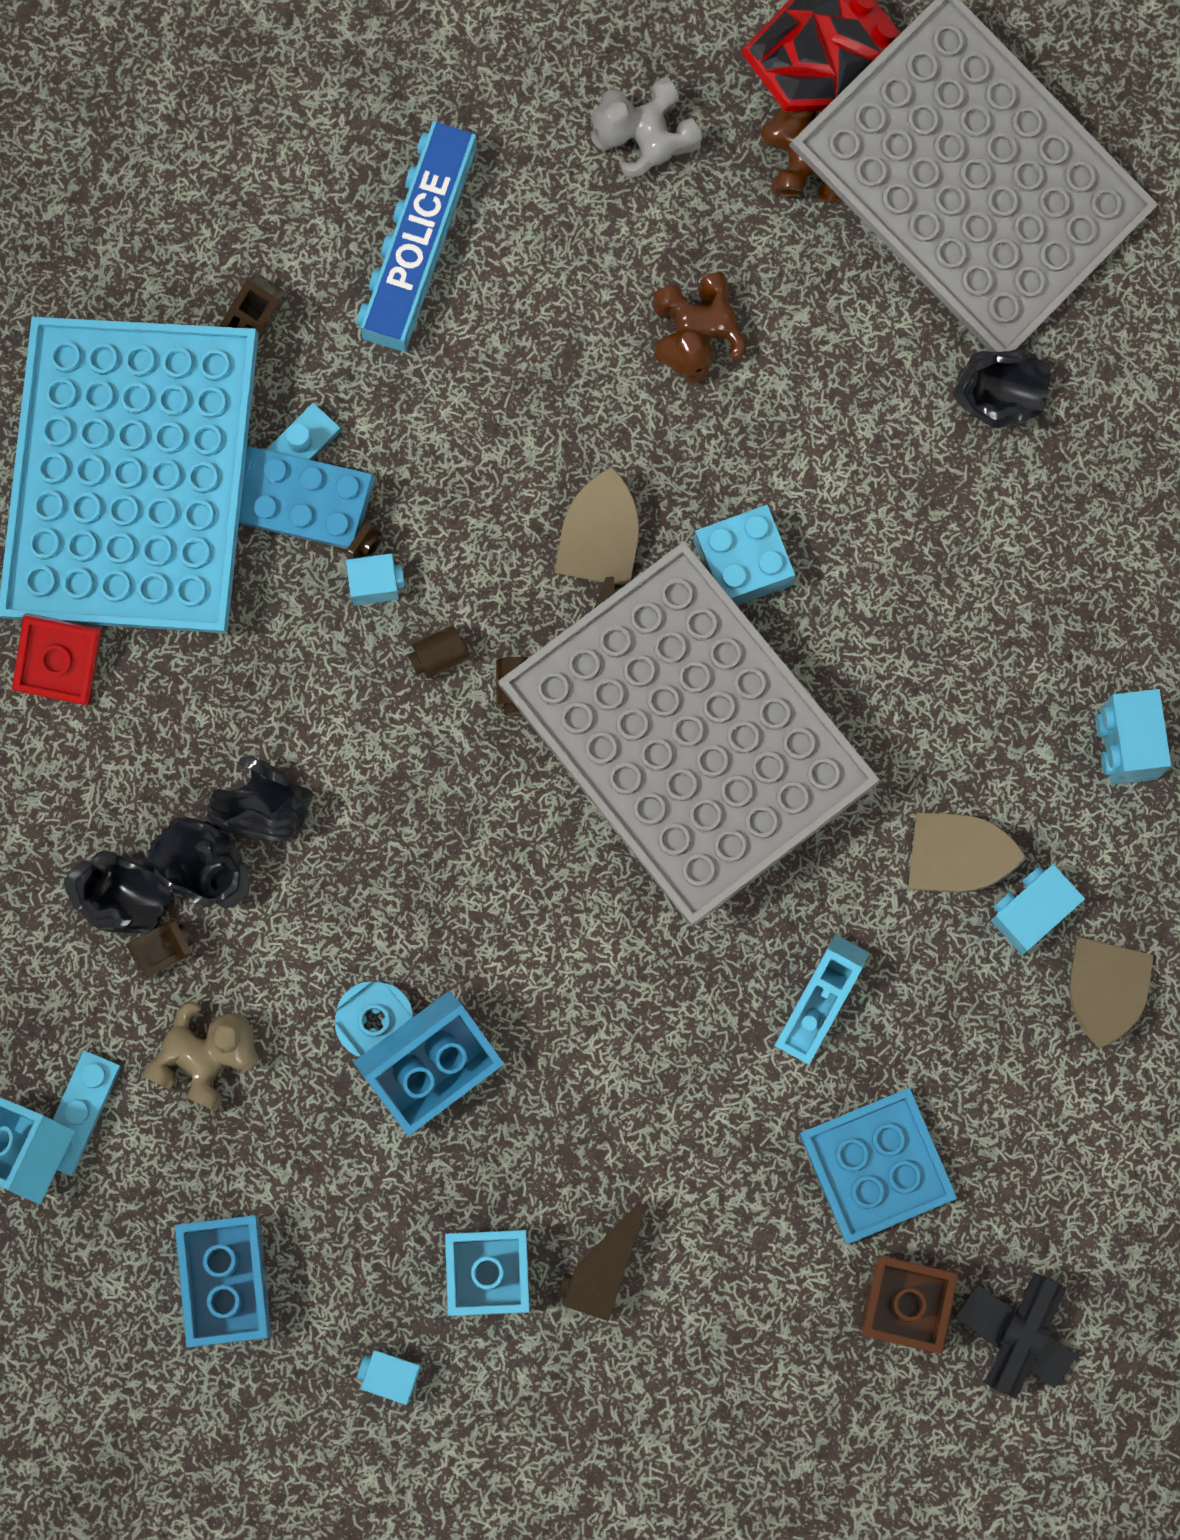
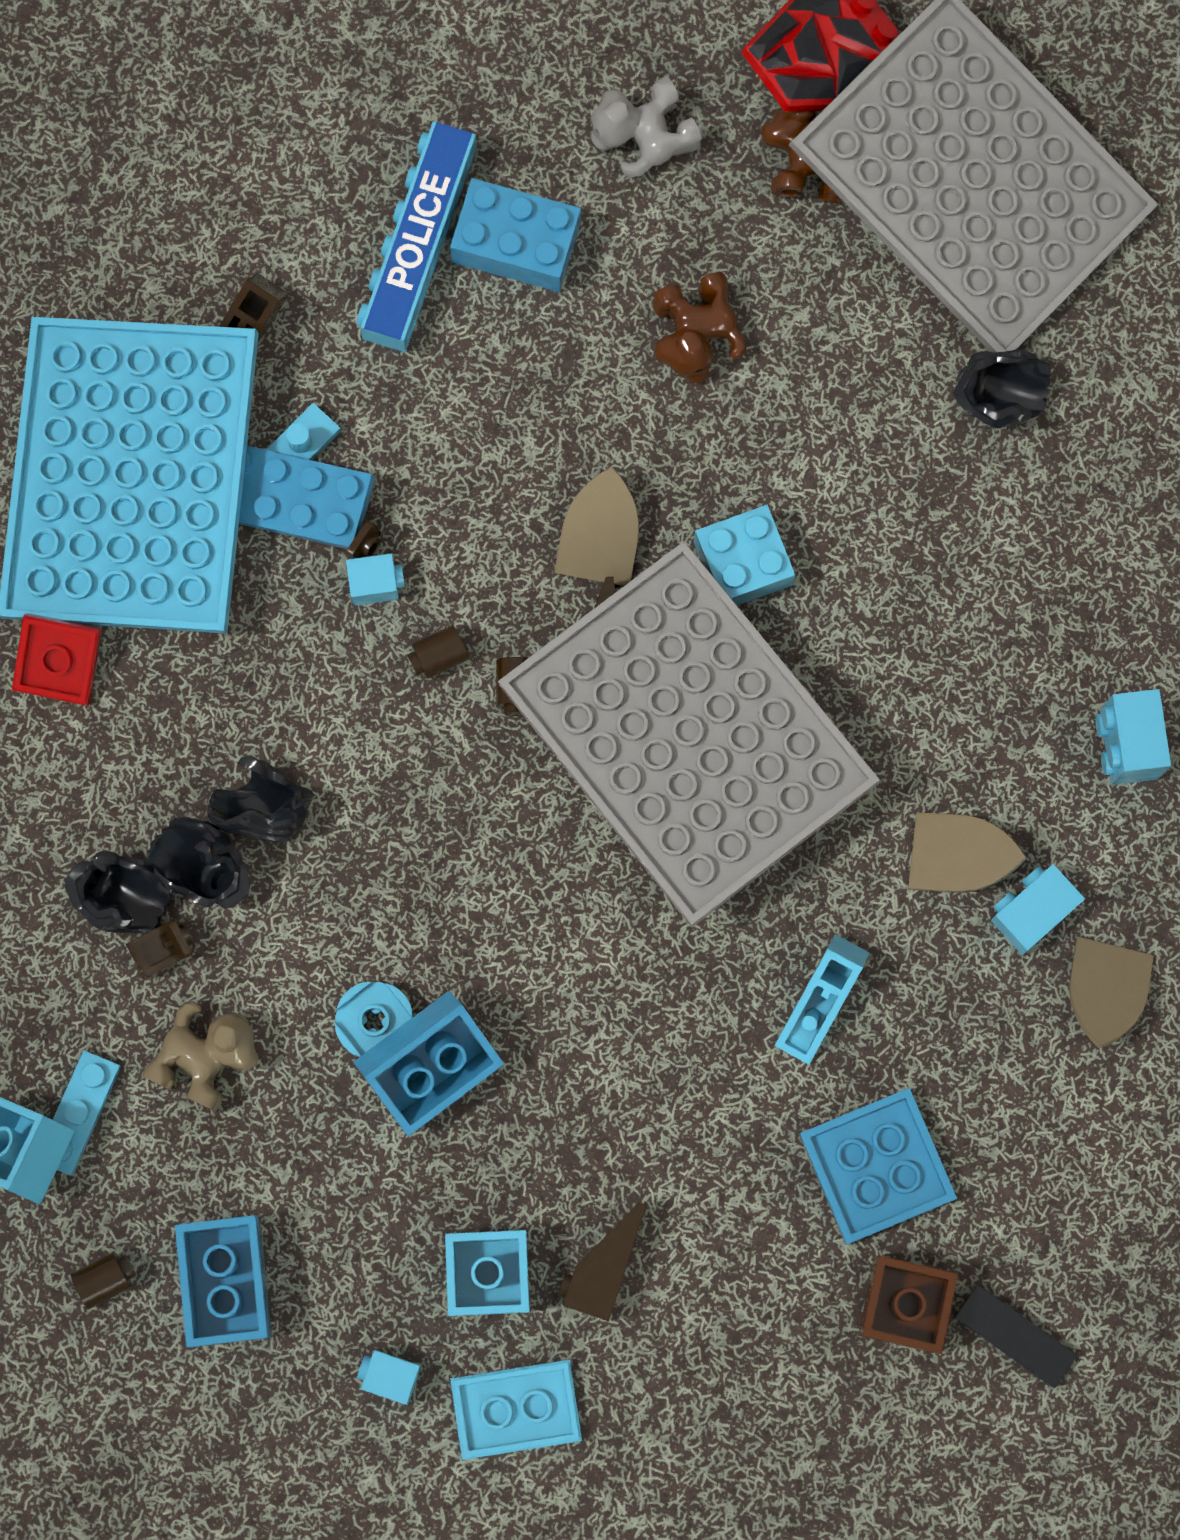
black piece [984,1273,1067,1399] -> none
none -> dark brown brick [70,1251,136,1310]
none -> dark azure brick [450,178,581,292]
none -> medium azure tile [450,1360,582,1460]

